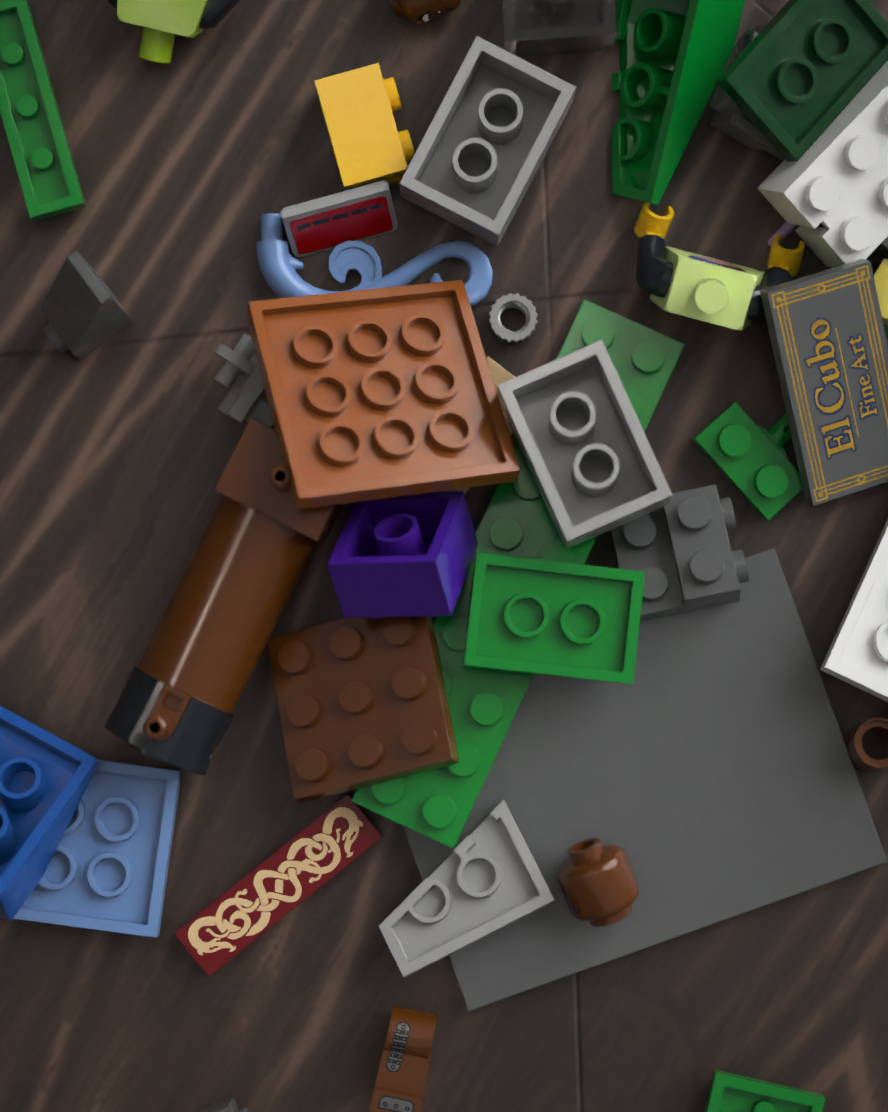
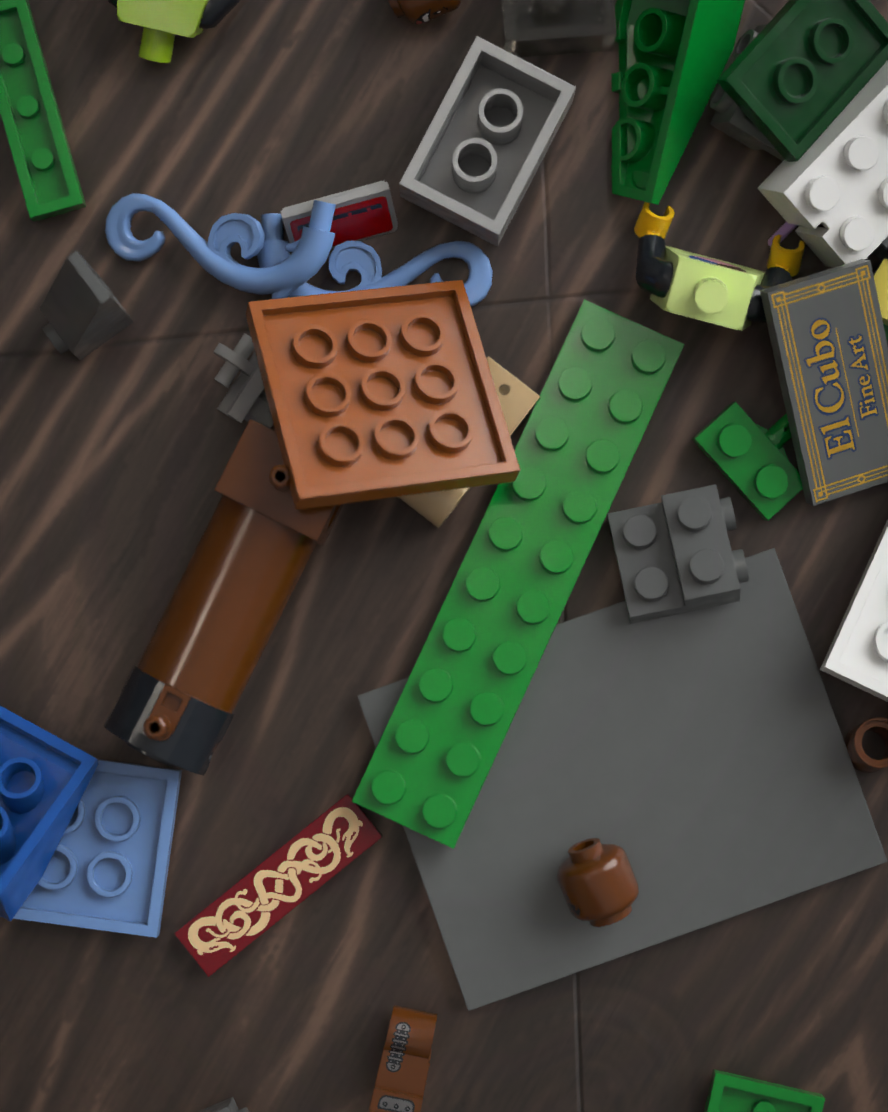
reddish brown plate [268,616,459,803] -> none
yellow brick [314,63,415,191] -> none
dark purple brick [327,491,478,619] -> none
light grey wing [379,799,555,978] -> none
green plate [462,552,645,685] -> none
light grey axle [489,293,538,345] -> none
light grey brick [497,340,673,549] -> none
none -> medium blue plant [105,193,336,299]

